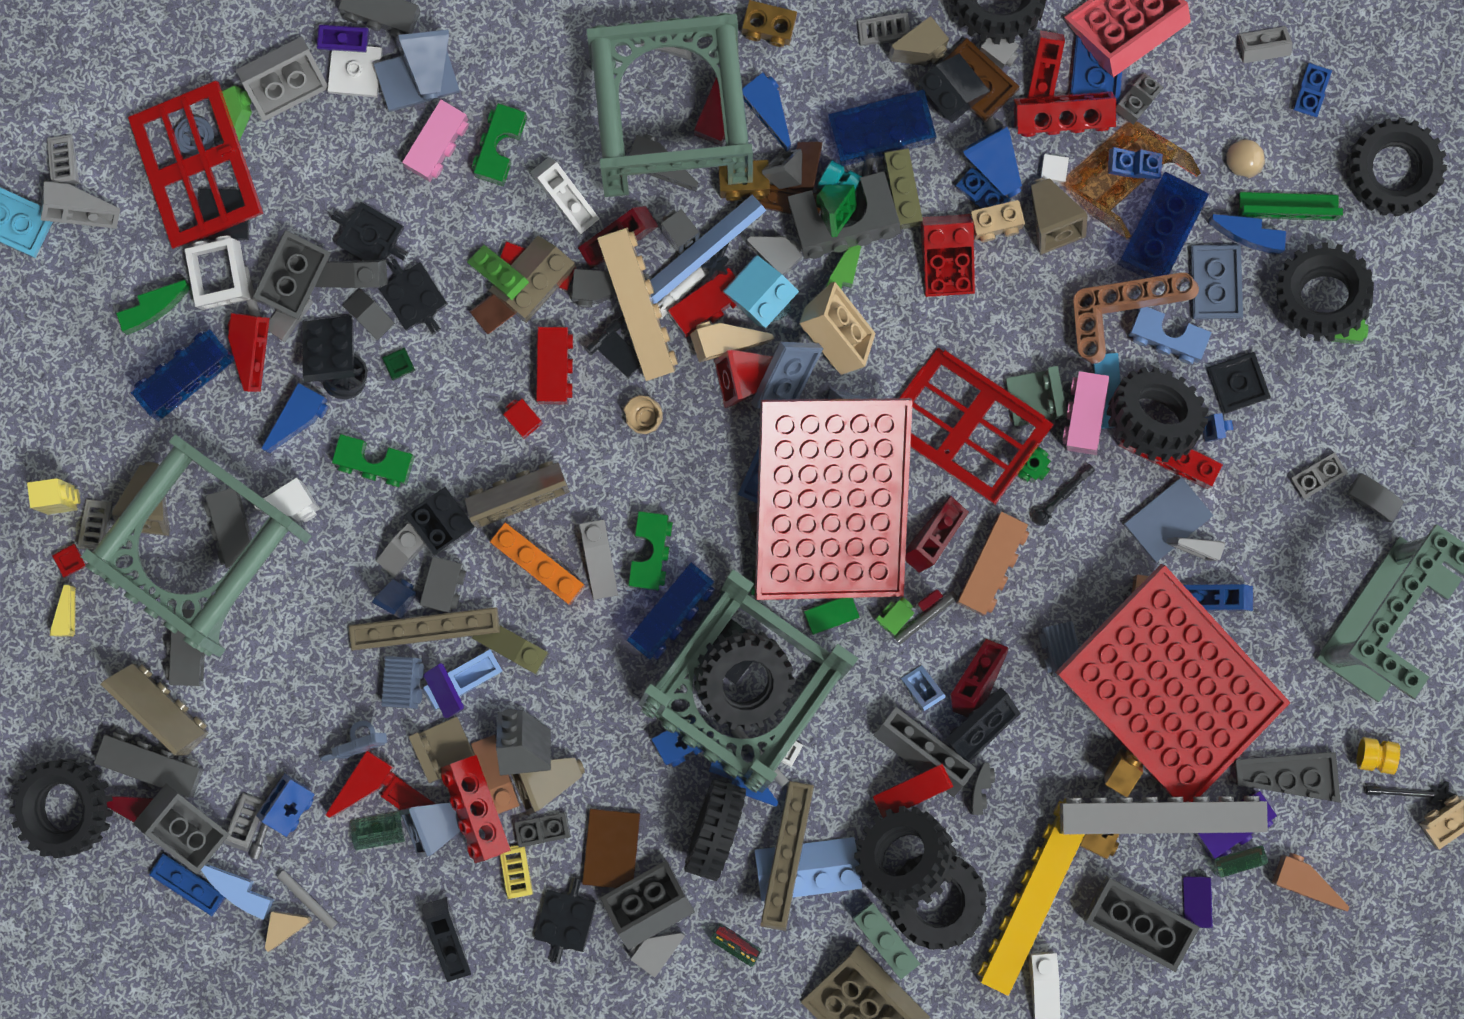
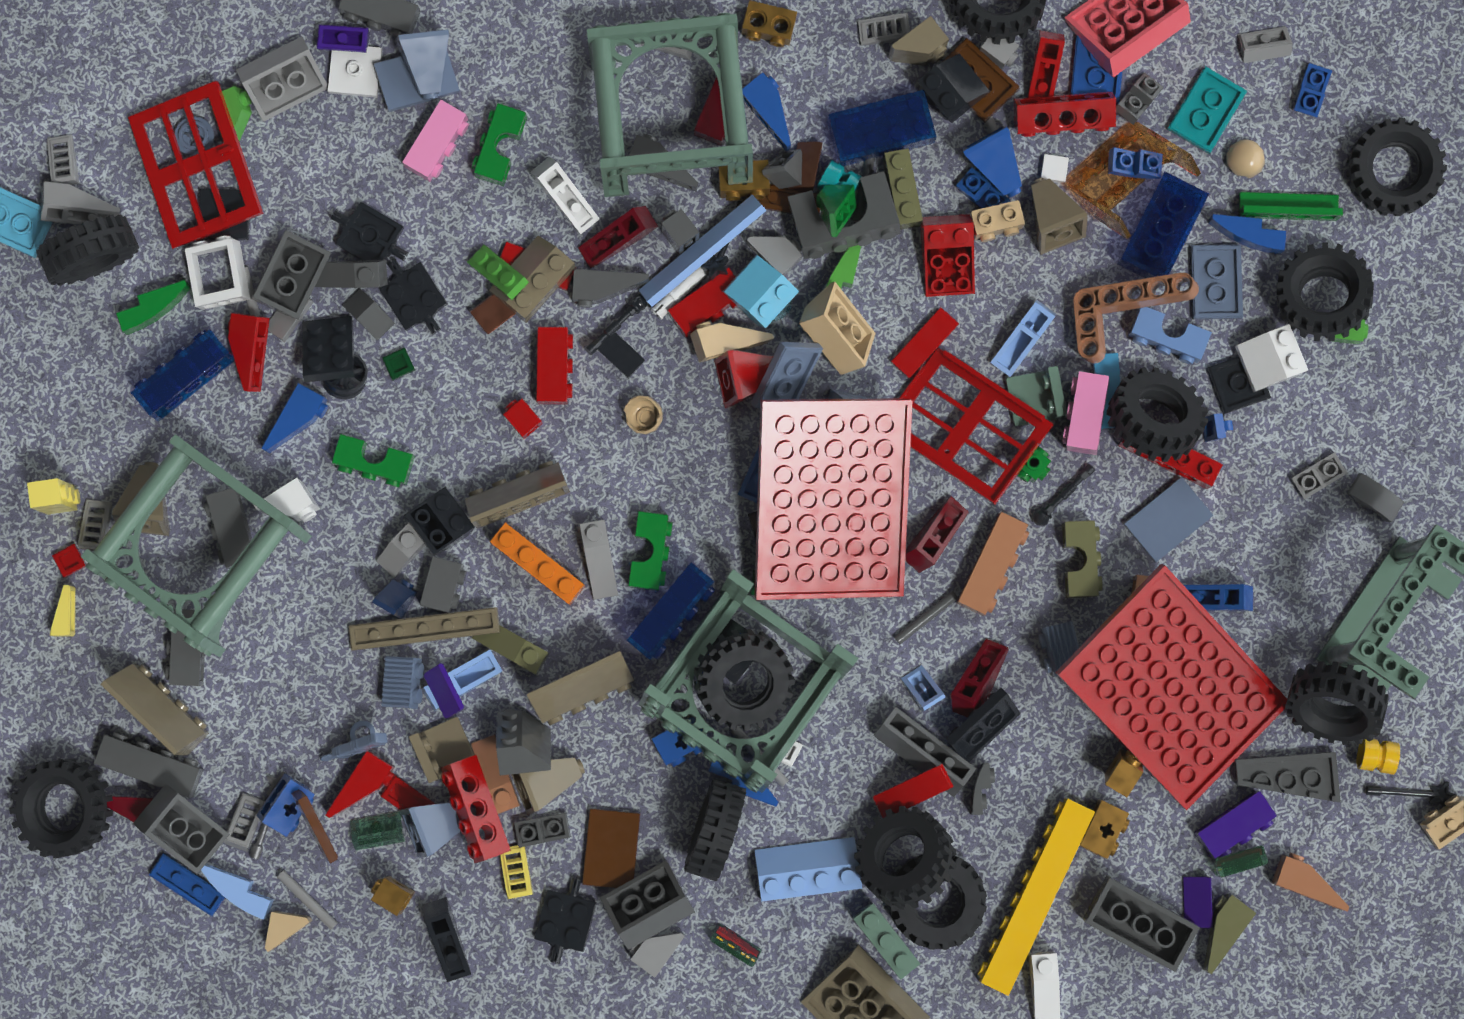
tan brick [598,228,678,381] -> none
dark tan tile [761,781,814,931] -> none
green tile [804,598,860,635] -> none
bright green brick [875,597,914,637] -> none
dark red tile [914,590,943,614] -> none
light grey brick [1060,796,1268,834] -> none
light grey slope [1166,537,1225,561] -> none
none -> black tyre [36,214,139,286]
none -> reddish brown tile [291,789,338,864]
none -> pearl gold brick [371,876,415,916]
none -> dark tan slope [527,651,634,726]
none -> red tile [891,307,959,379]
none -> light blue slope [990,300,1057,377]
none -> olive arch [1062,520,1103,598]
none -> teal tile [1167,66,1247,154]
none -> olive slope [1203,894,1256,975]
none -> white slope [1235,324,1308,392]
none -> black tyre [1285,661,1389,745]

